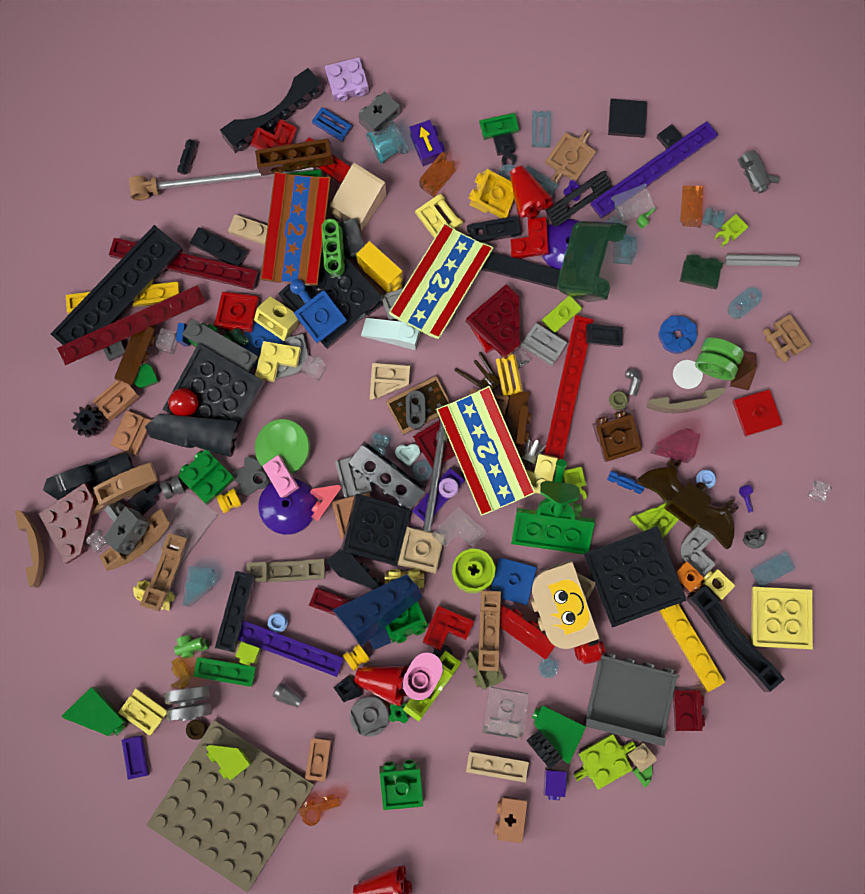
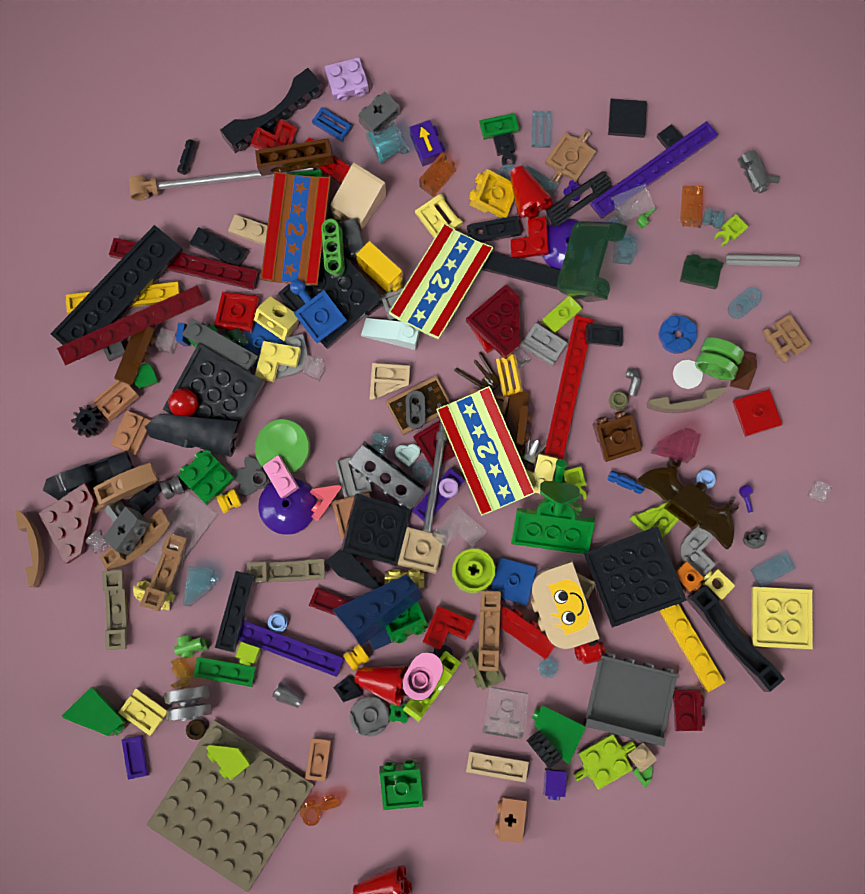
none -> dark tan slope [102,570,128,650]

